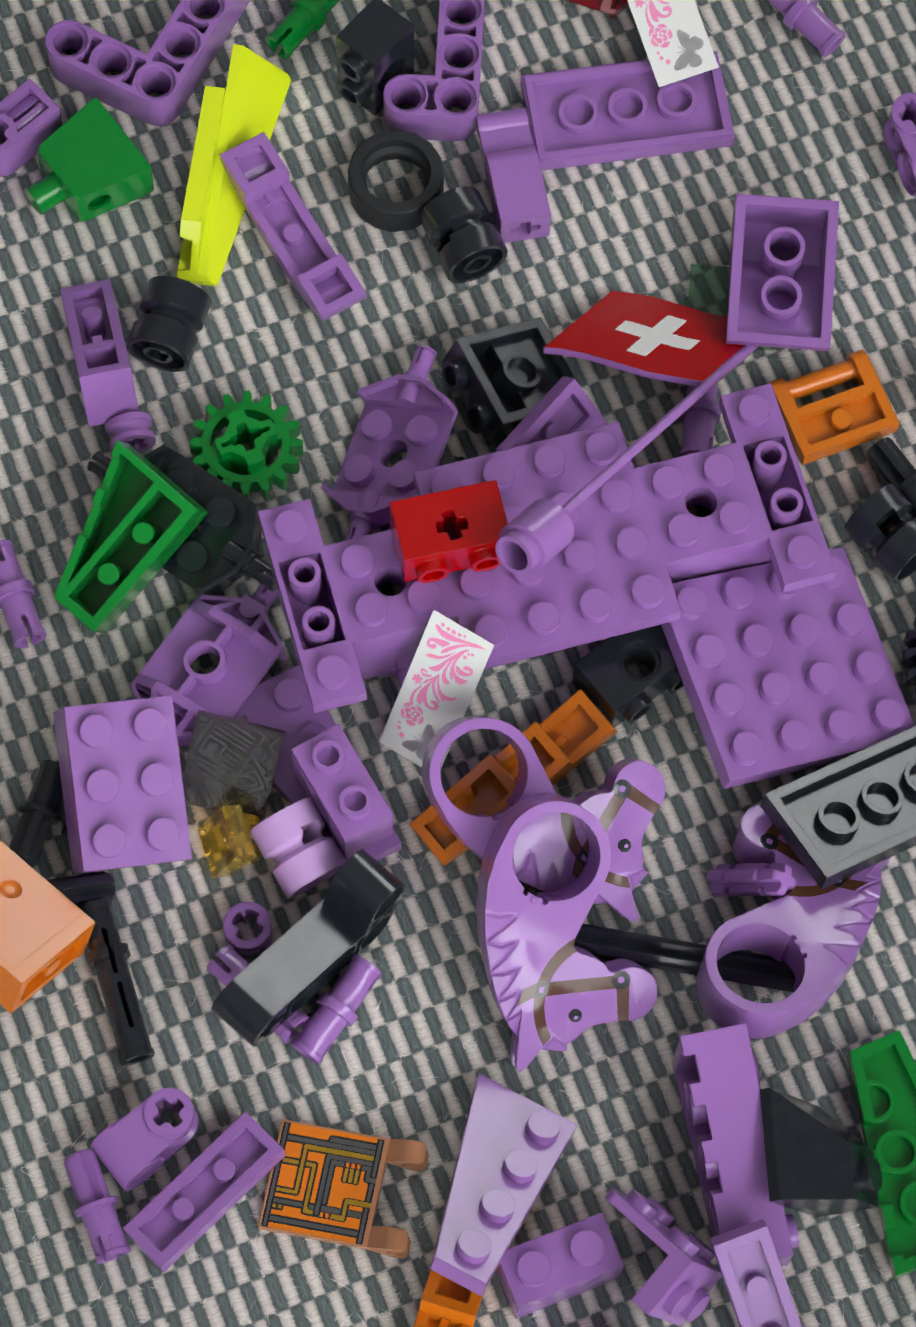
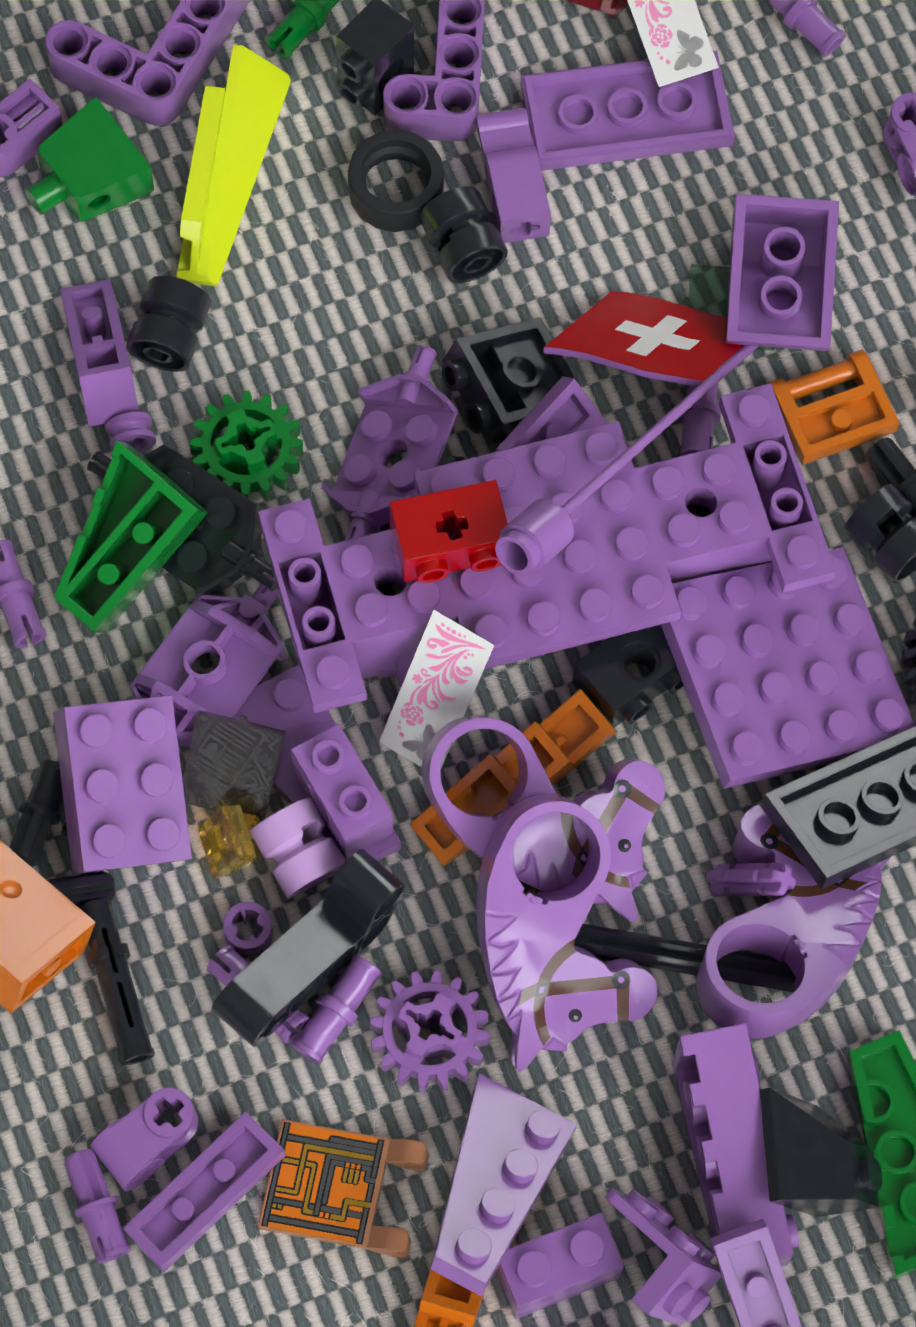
medium lavender slope [220,132,367,321] -> none
none -> medium lavender gear [370,970,490,1093]

